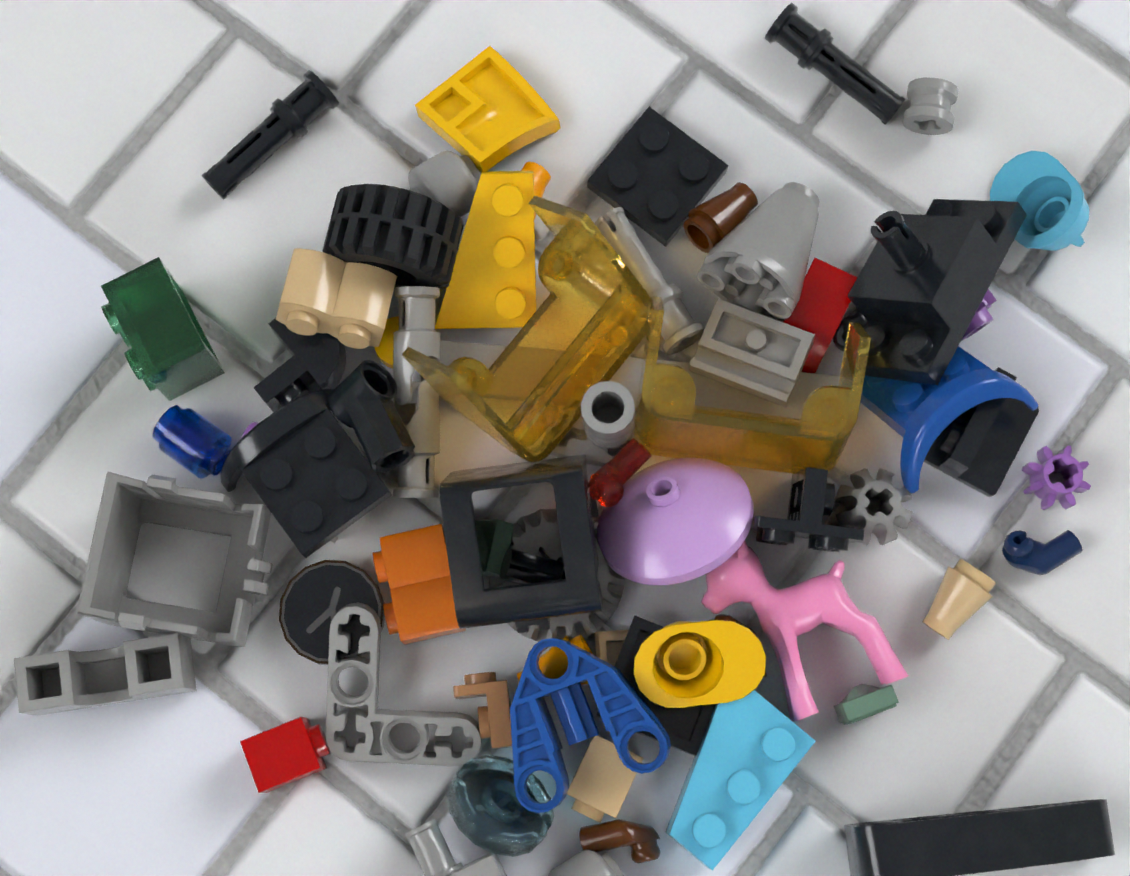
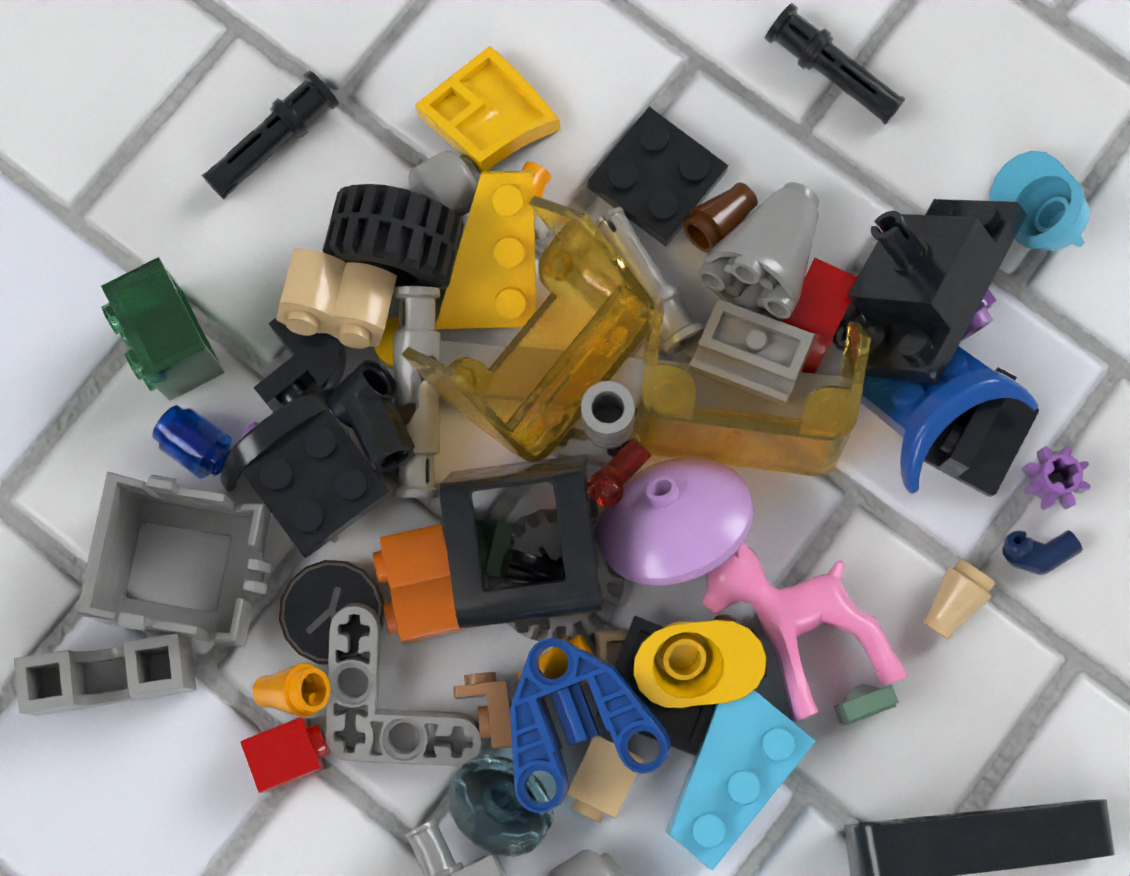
reddish brown arm [579,819,661,863] -> none
black bracket [750,467,865,552] -> none
light grey piece [834,468,913,545] -> none
light grey wheel [902,77,958,135] -> none
none -> light orange cone [253,663,331,718]

